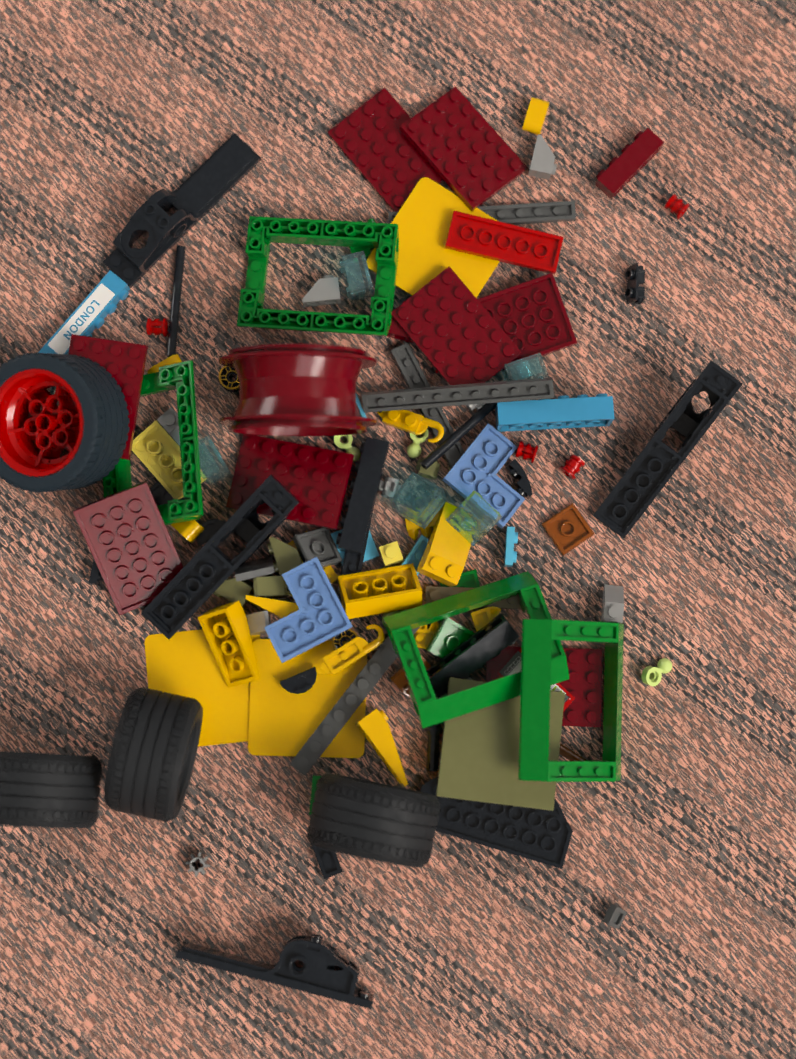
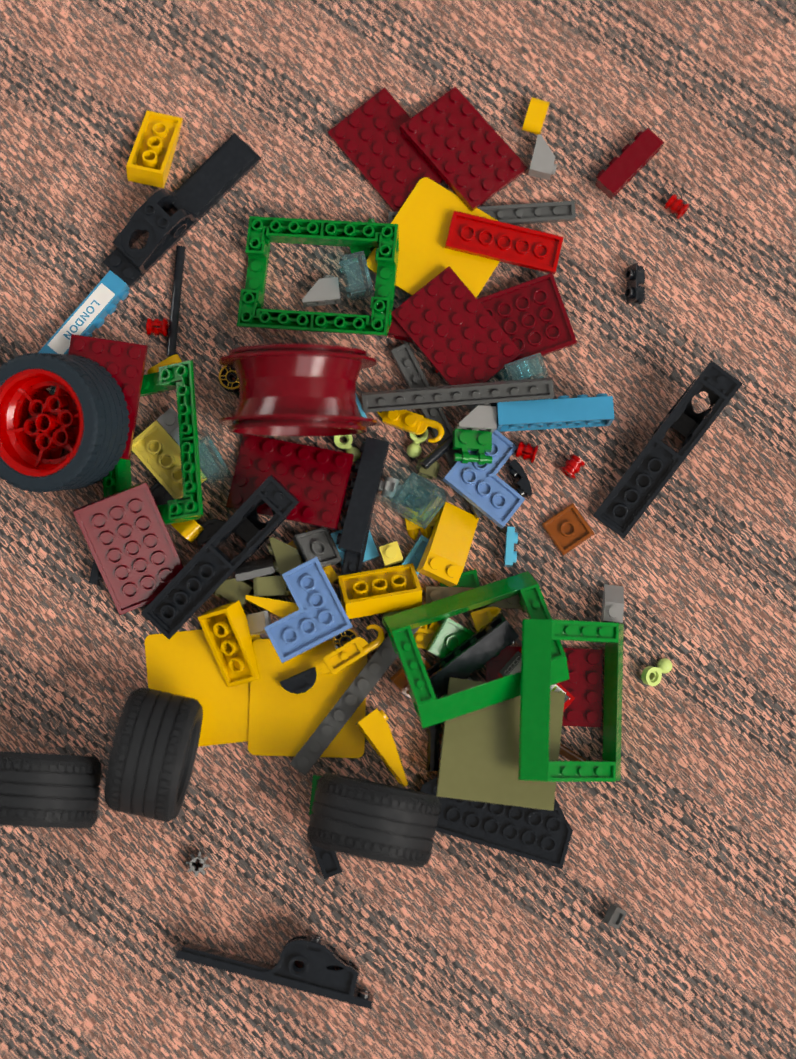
clear light blue container [446,490,502,546] -> none
none -> yellow slope [126,111,183,188]
none -> green plate [453,429,492,465]
none -> light grey slope [455,403,497,433]

